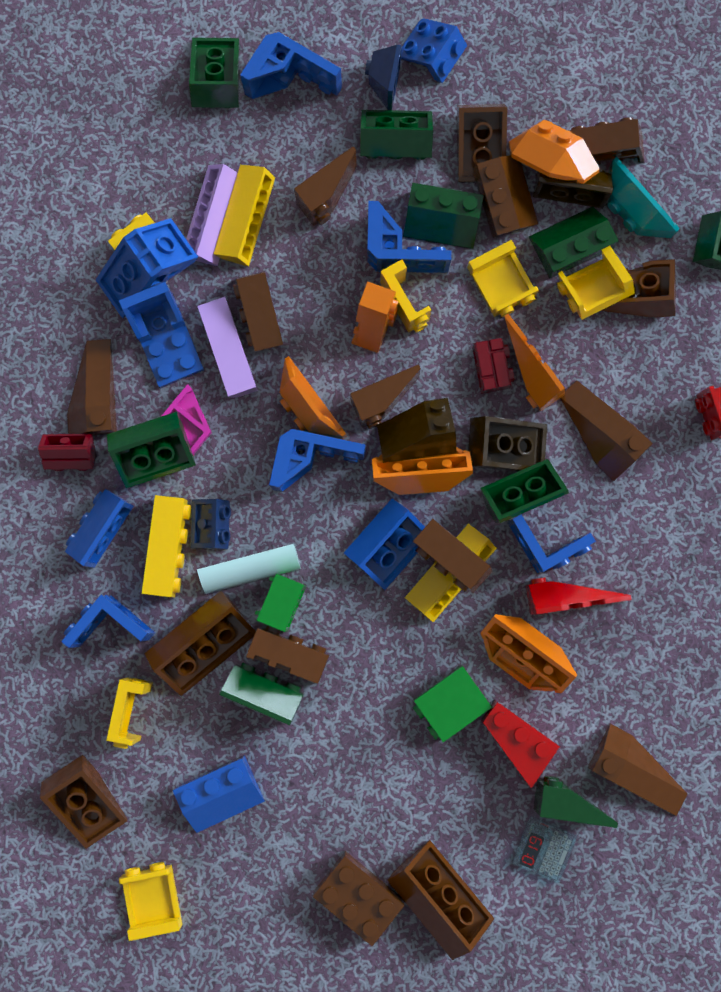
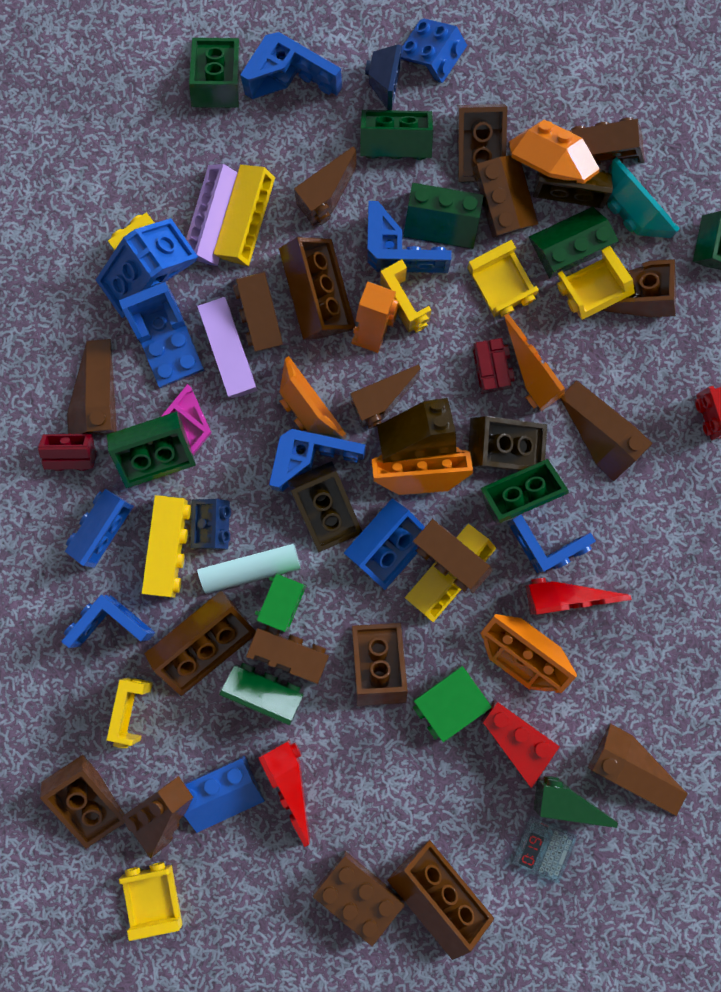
none -> reddish brown wedge [122,776,193,859]
none -> red wedge [258,739,310,847]
none -> reddish brown slope [279,237,355,340]
none -> dark brown slope [288,461,362,553]
none -> reddish brown slope [352,623,408,706]

